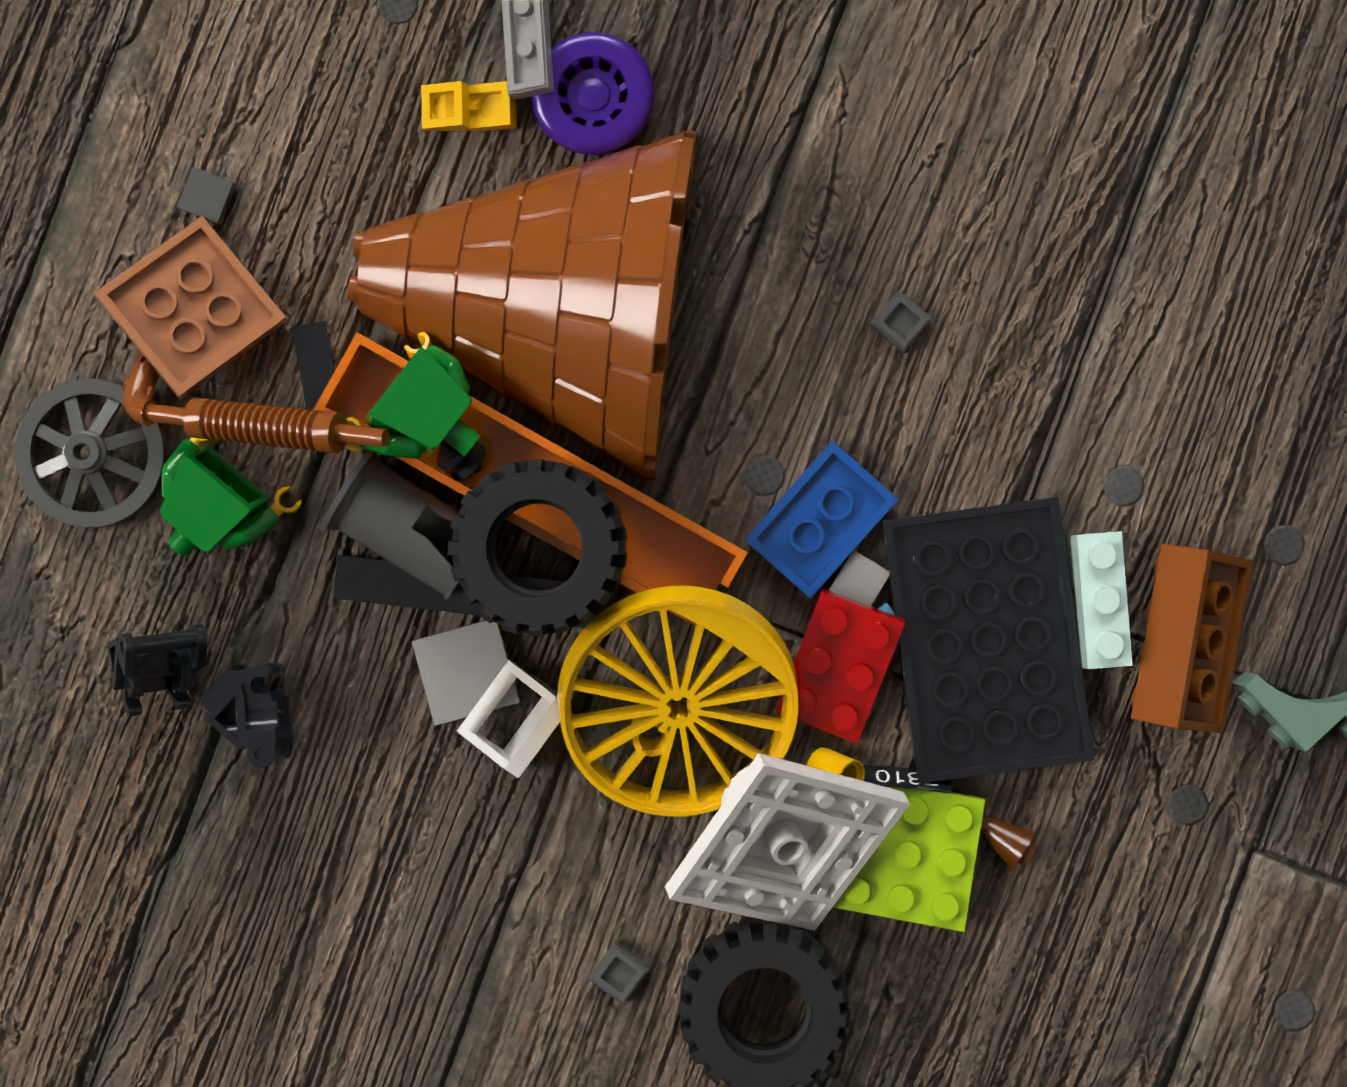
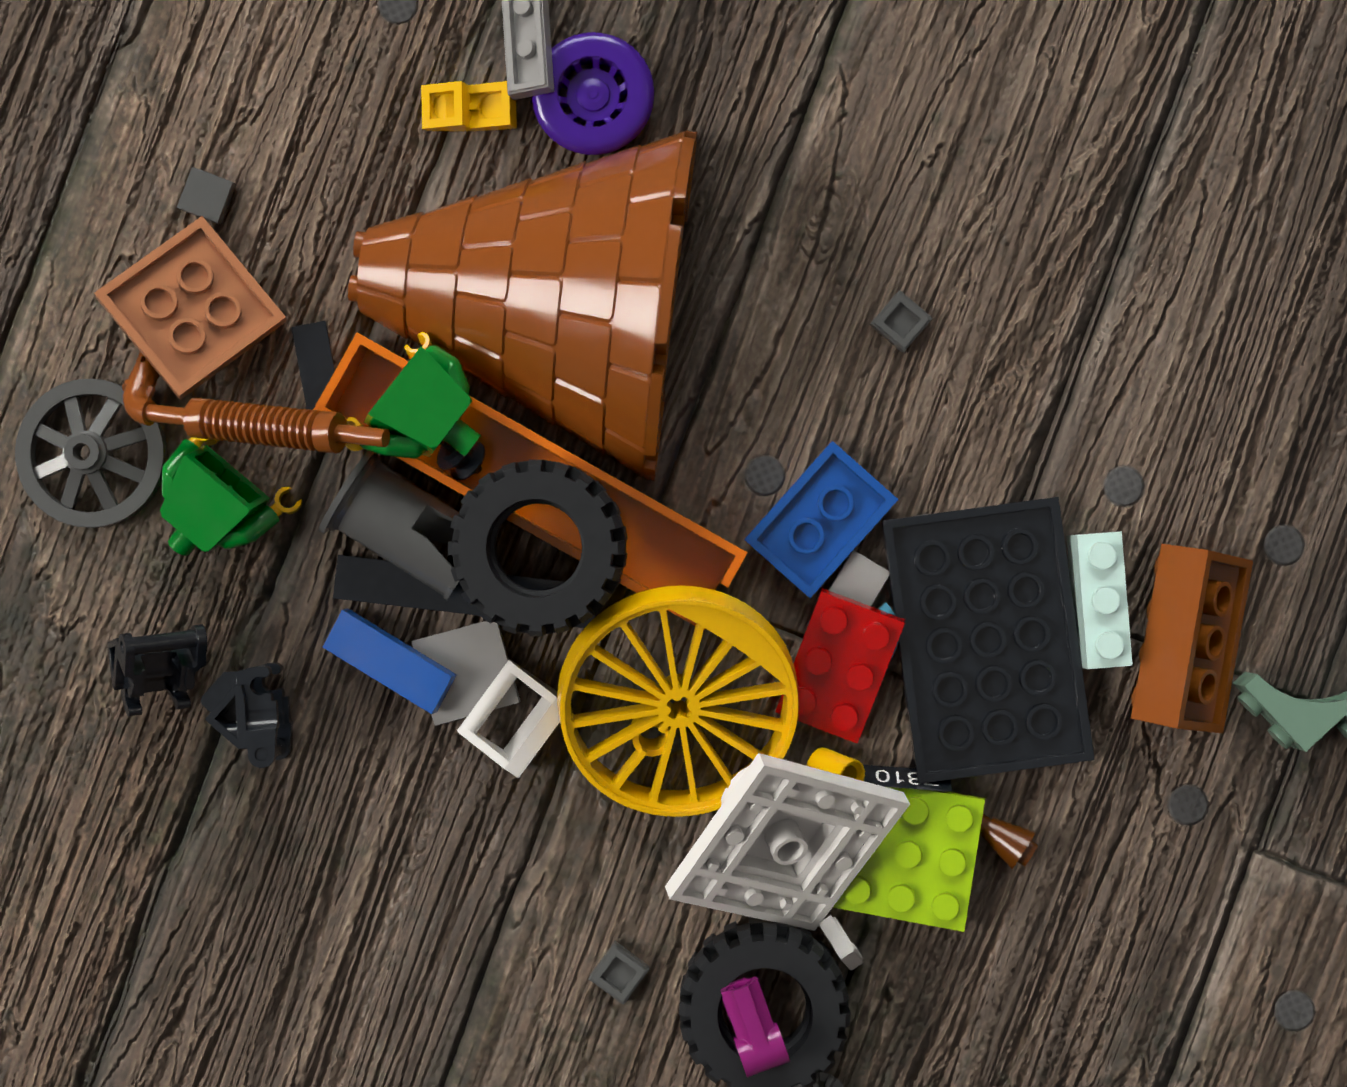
none -> blue tile [323,608,457,714]
none -> magenta piece [720,976,790,1077]
none -> white tile [818,915,864,971]

